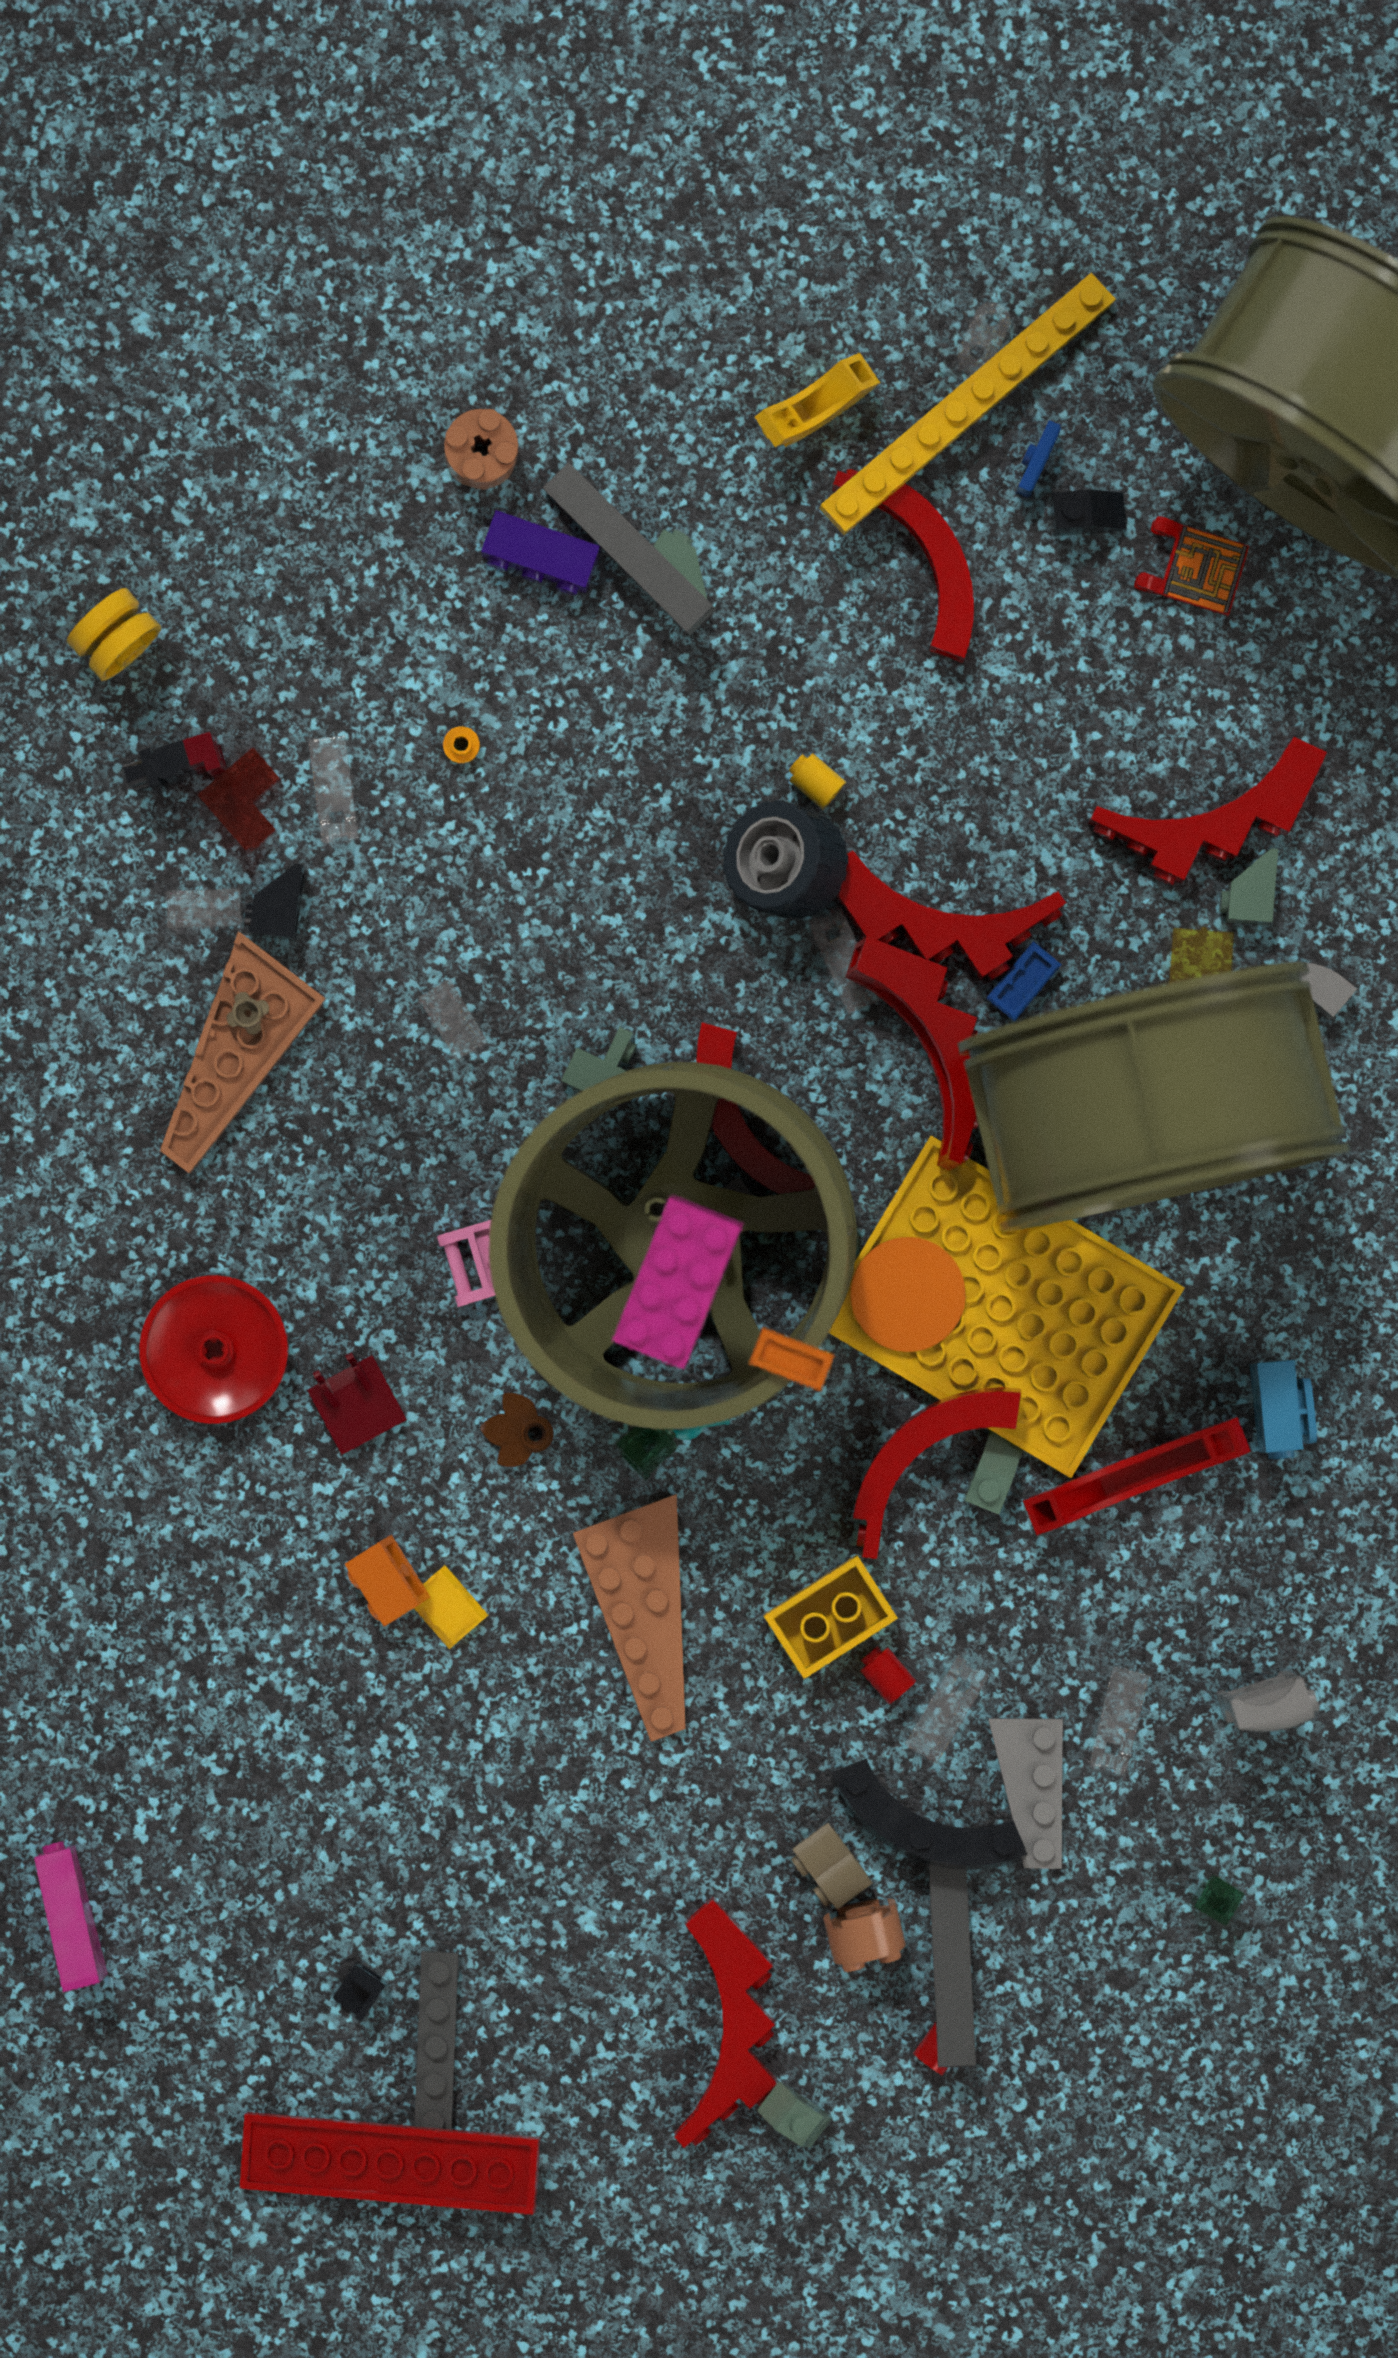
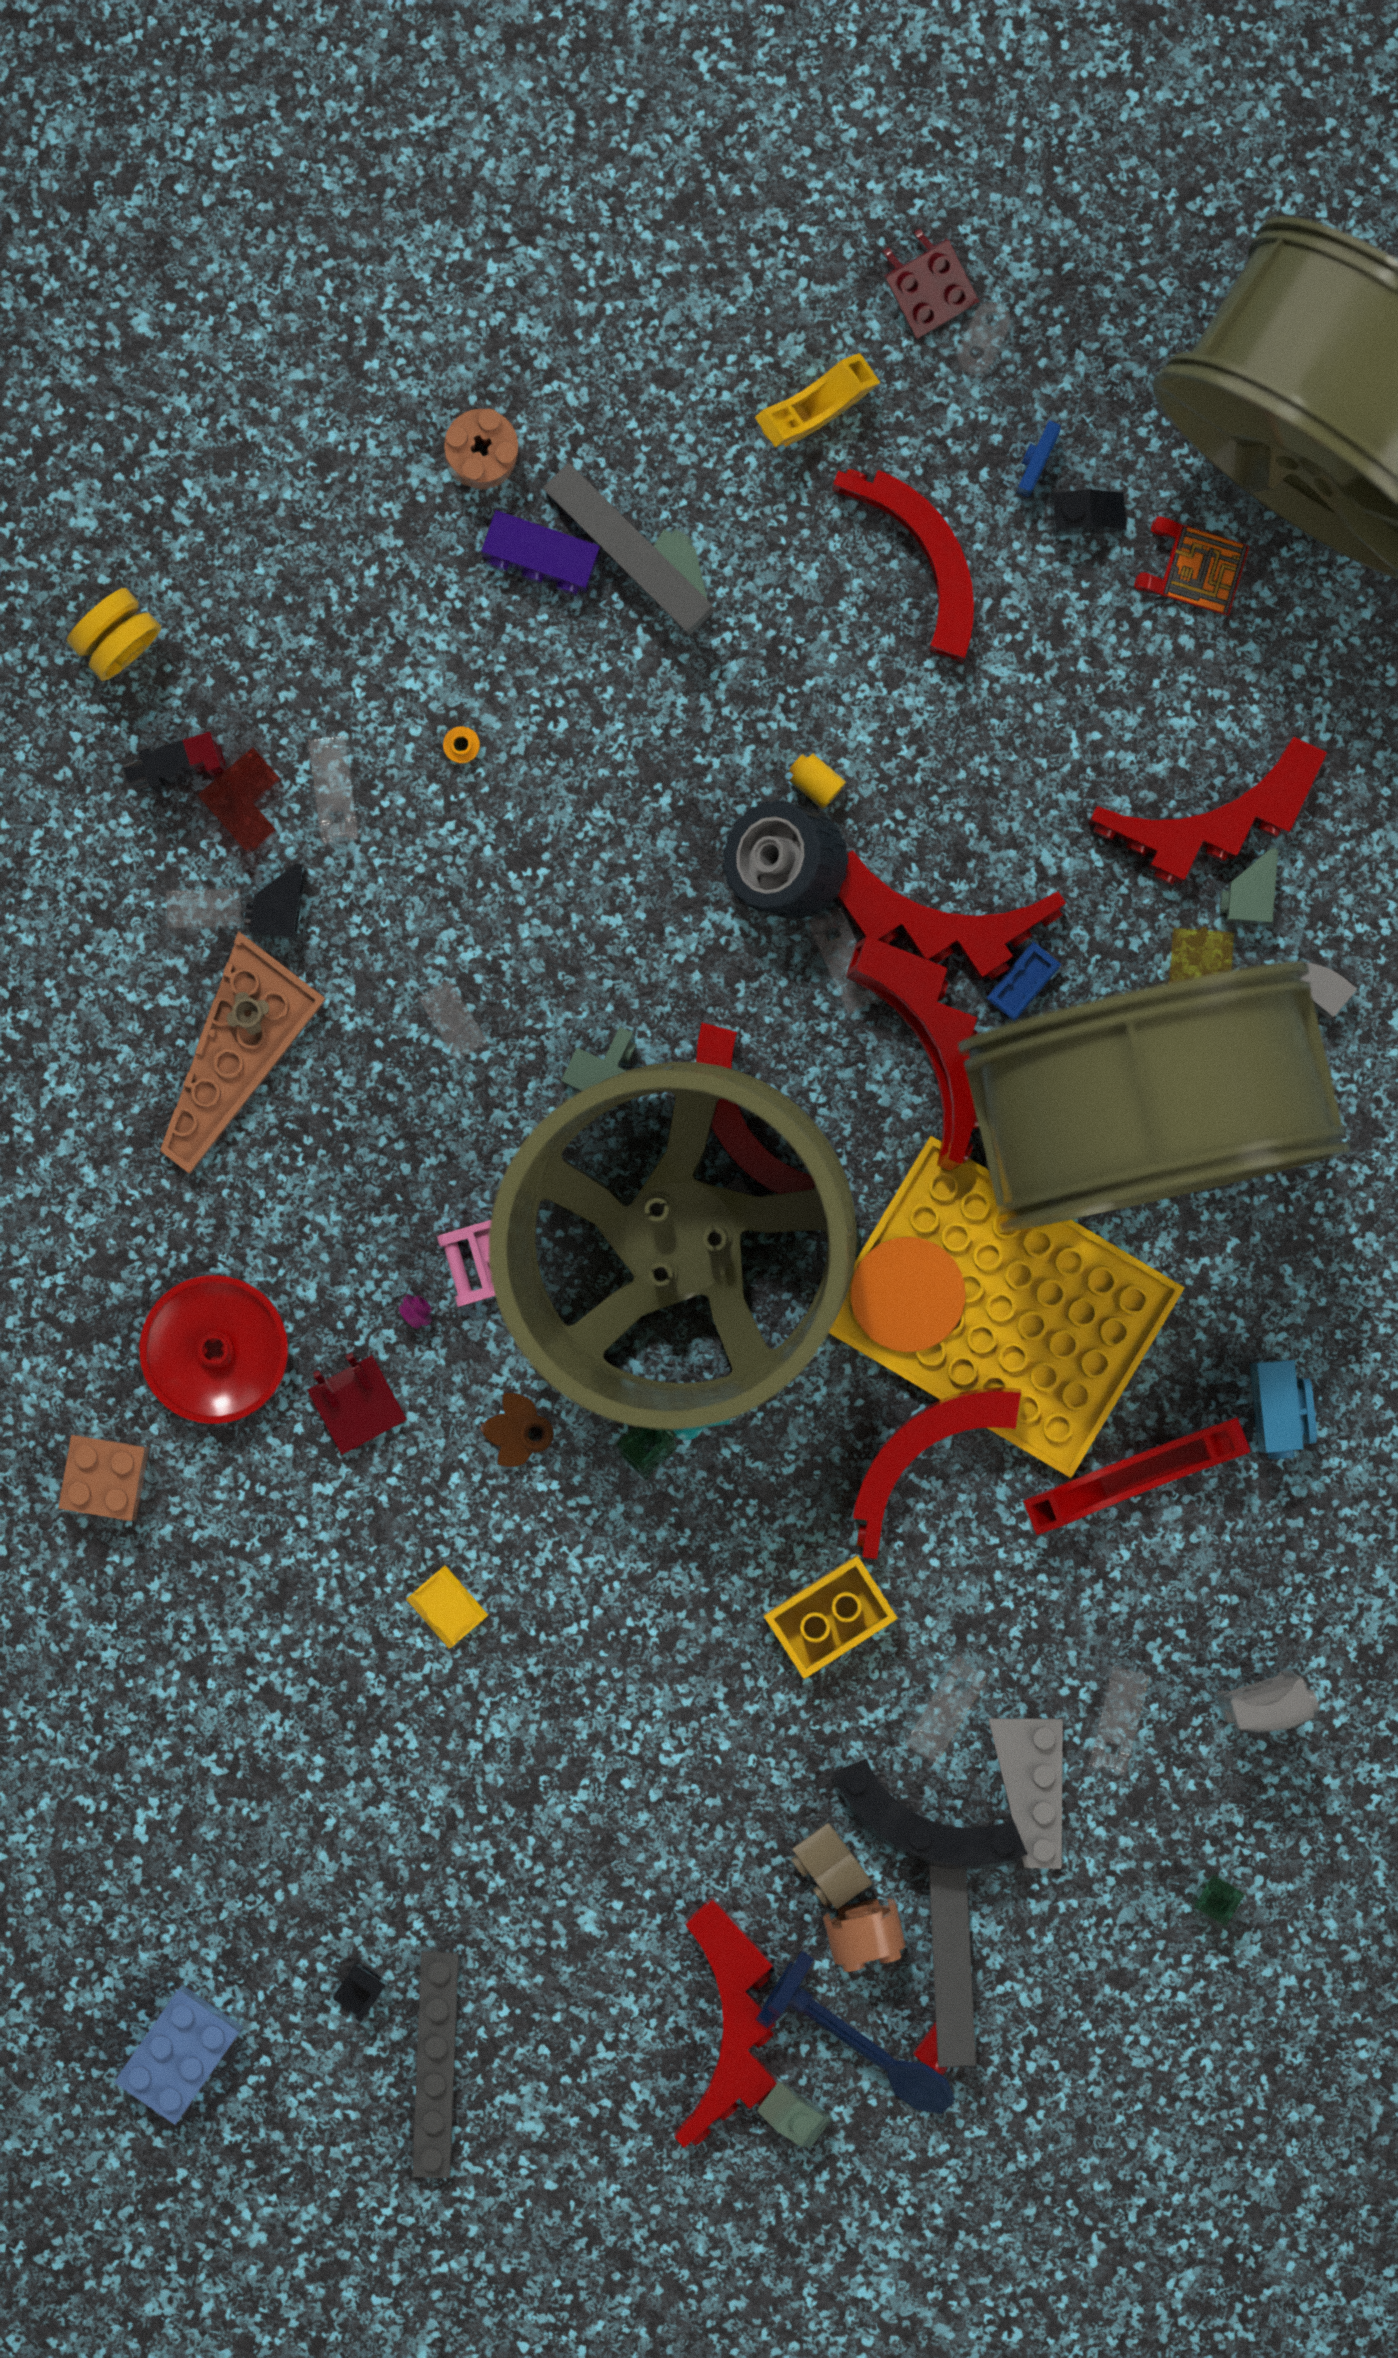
dark pink slope [34,1841,108,1992] -> none
red plate [239,2112,541,2215] -> none
orange brick [344,1534,431,1627] -> none
nougat wing [573,1494,686,1742] -> none
dark pink brick [612,1195,744,1370] -> none
orange tile [749,1327,835,1392] -> none
yellow plate [819,273,1116,535] -> none
red brick [860,1646,916,1705] -> none
sand green slope [963,1432,1023,1515] -> none
none -> nougat brick [58,1435,149,1521]
none -> medium blue brick [114,1984,243,2125]
none -> magenta plate [398,1294,432,1329]
none -> dark blue piece [755,1951,955,2114]
none -> dark red plate [881,228,979,339]

